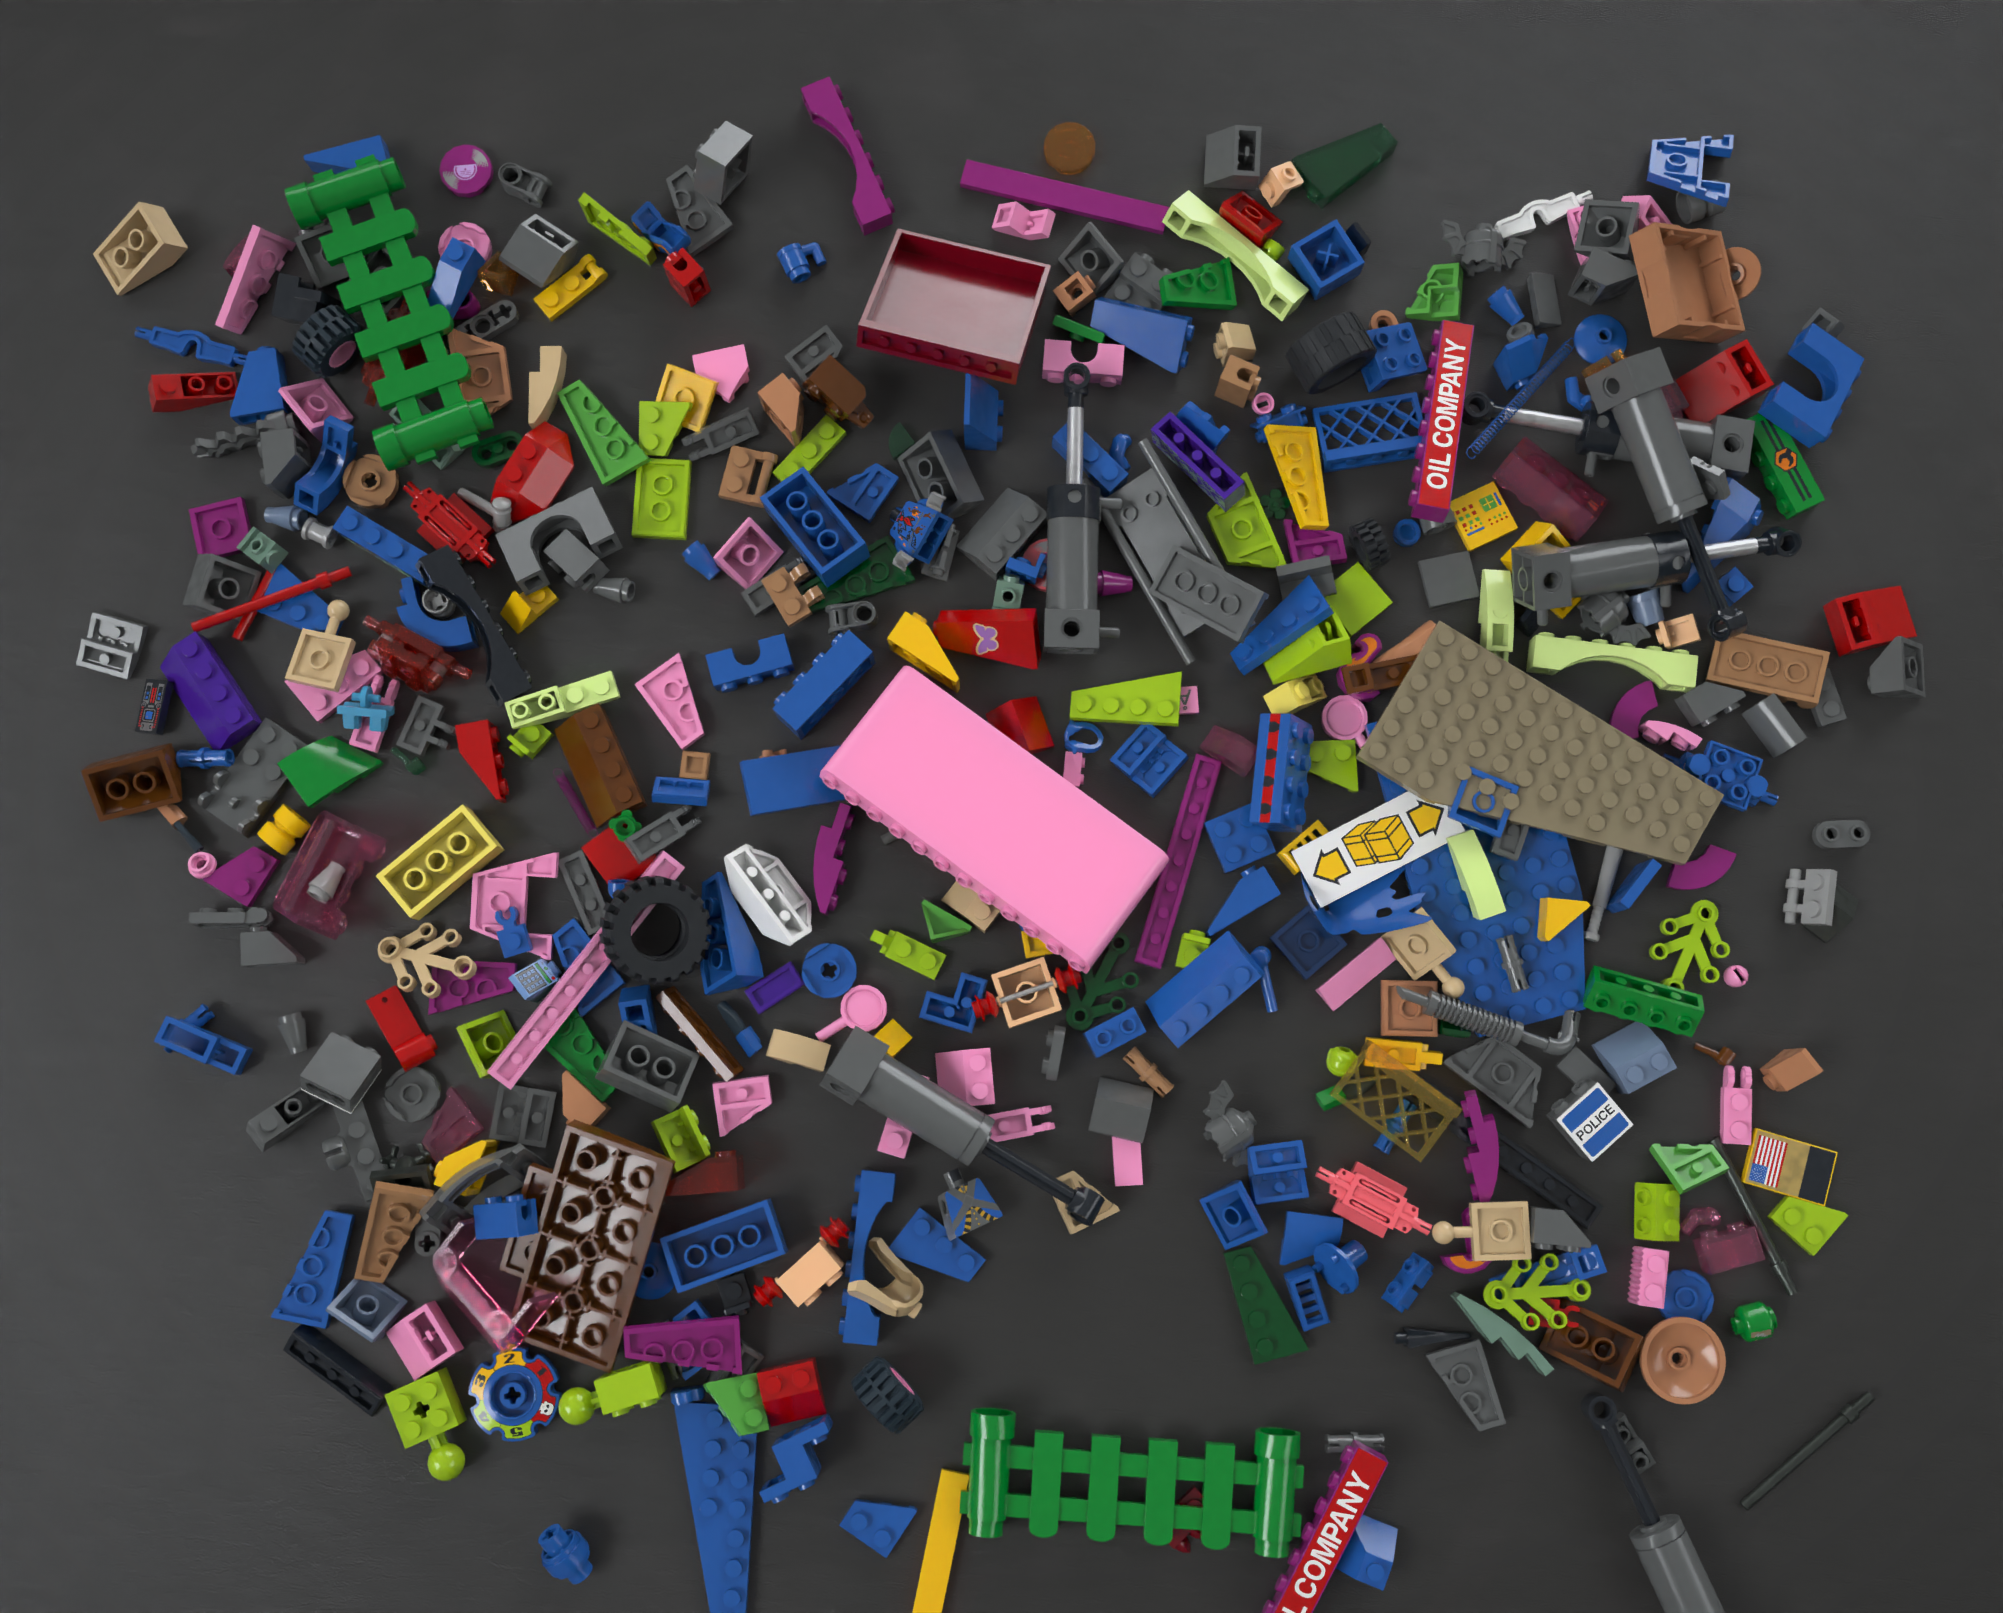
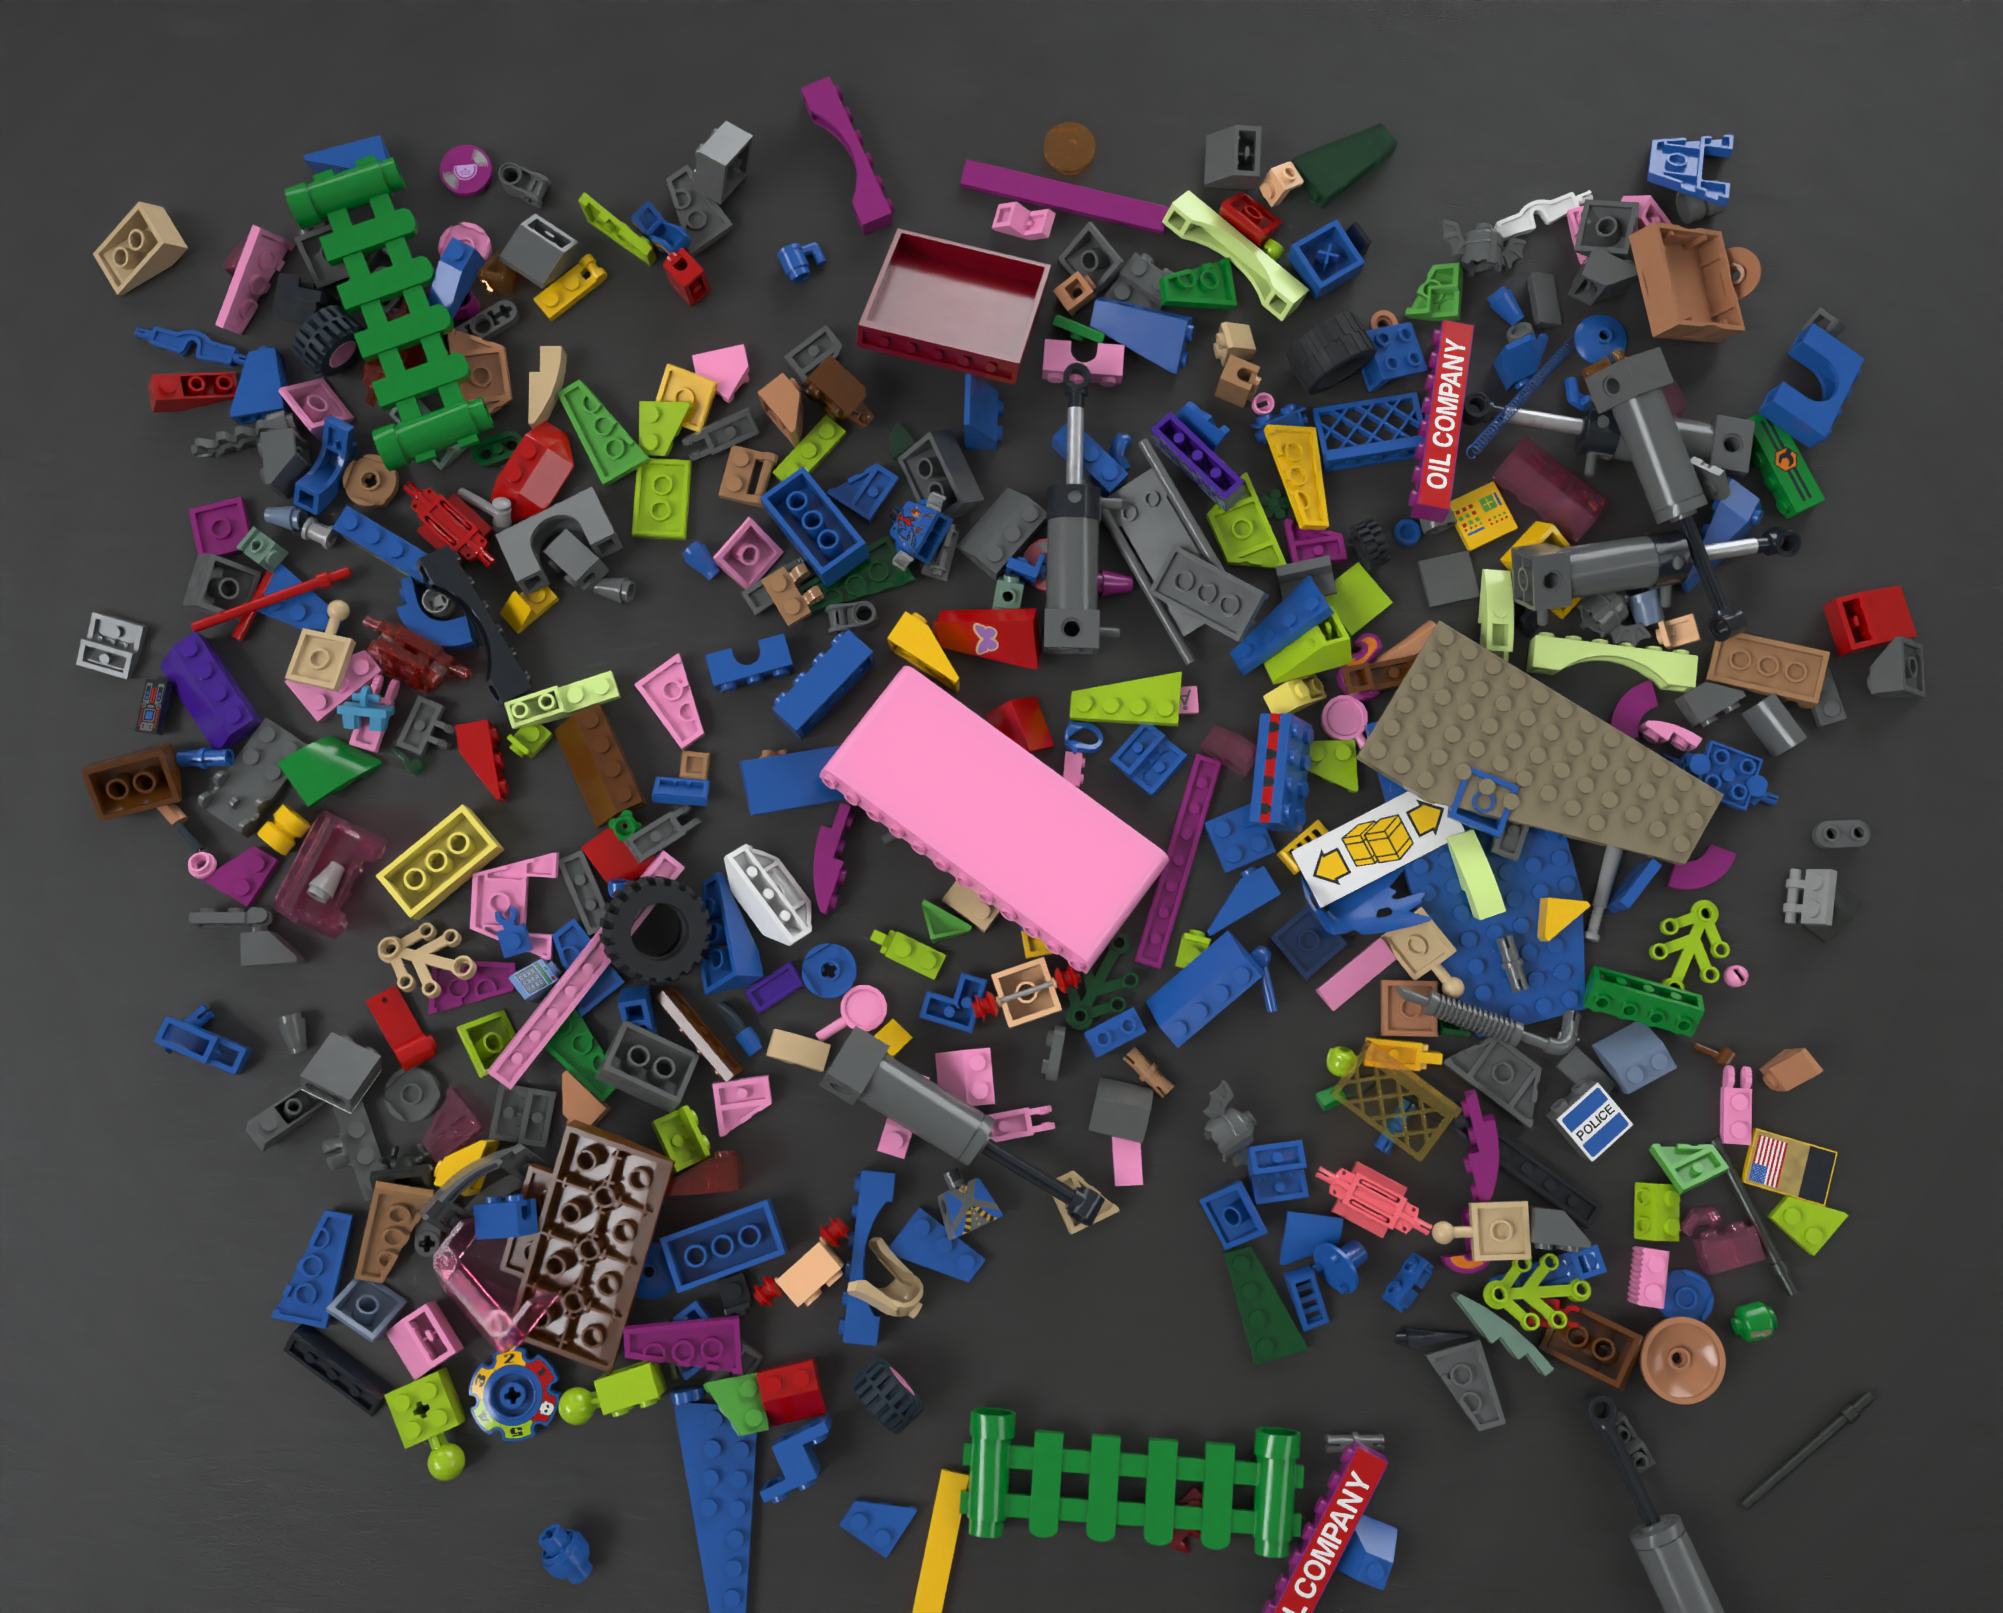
magenta piece [553,768,598,838] -> none
red slope [1668,339,1774,423] -> none
blue brick [1718,566,1754,606] -> none

